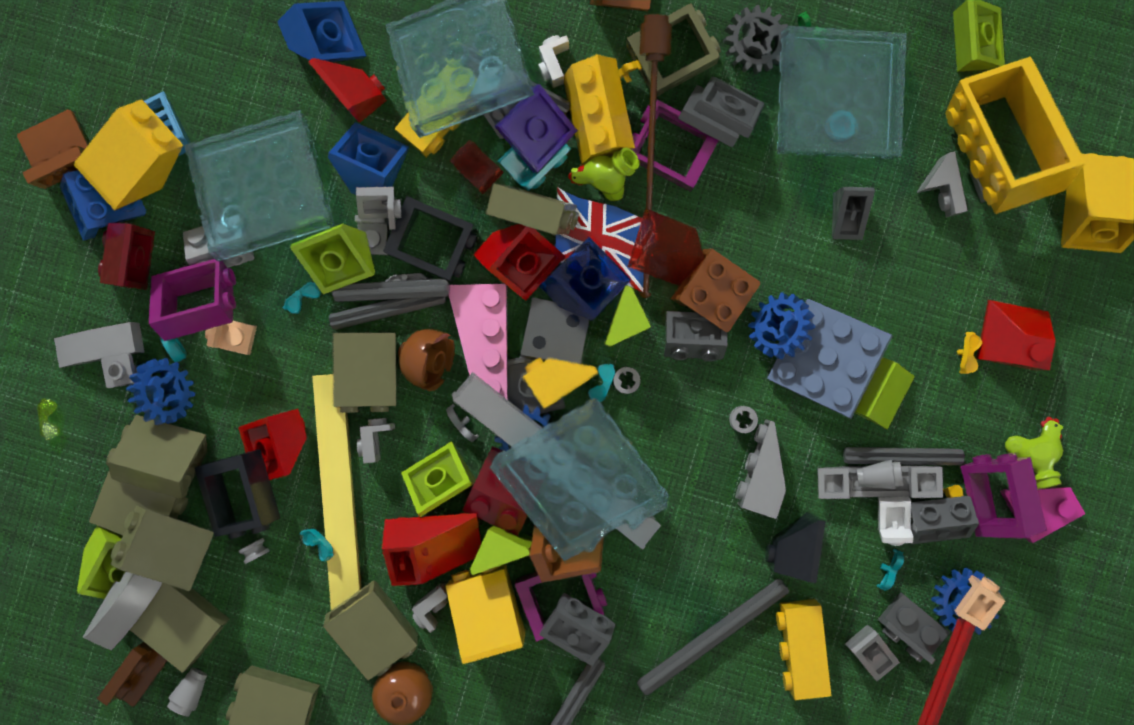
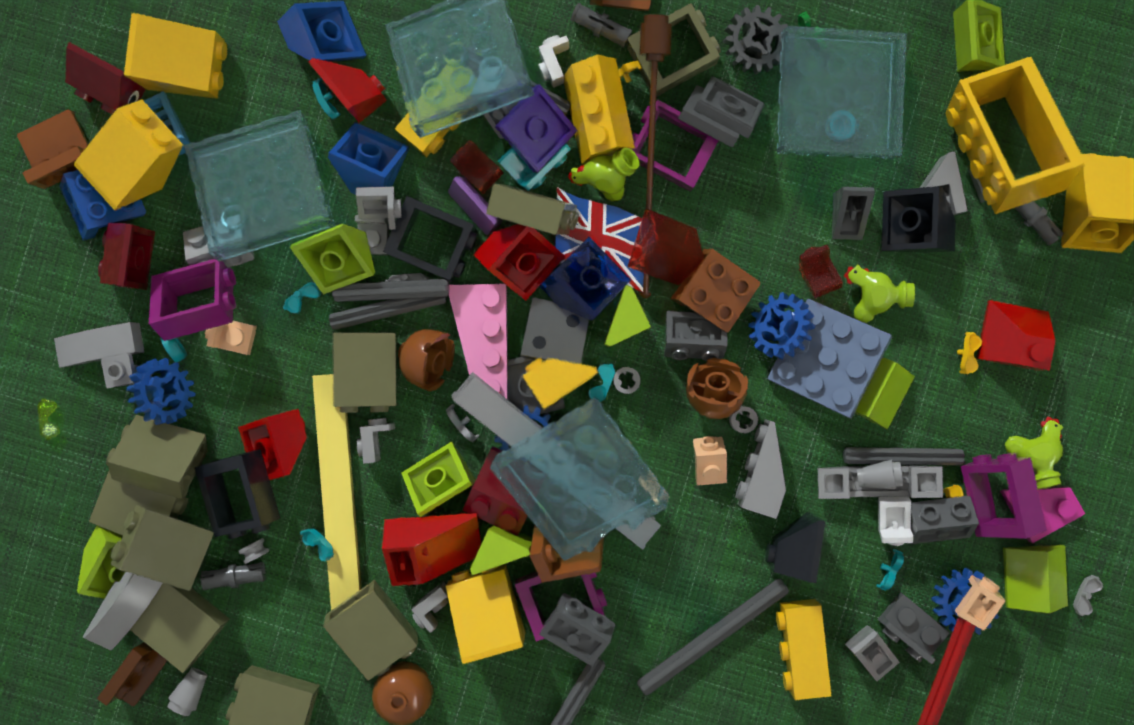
none -> dark red slope [65,42,146,115]
none -> yellow slope [124,13,227,99]
none -> dark grey pin [201,562,266,591]
none -> teal piece [313,77,341,119]
none -> medium lavender slope [448,176,503,235]
none -> dark grey pin [570,3,632,48]
none -> dark orange cylinder [686,358,748,419]
none -> light nougat bracket [693,436,727,485]
none -> clear red bracket [799,244,843,299]
none -> lime animal [844,264,915,323]
none -> black slope [882,186,956,253]
none -> lime slope [1003,545,1068,613]
none -> dark grey pin [1015,201,1064,246]
none -> light grey piece [1073,575,1103,616]

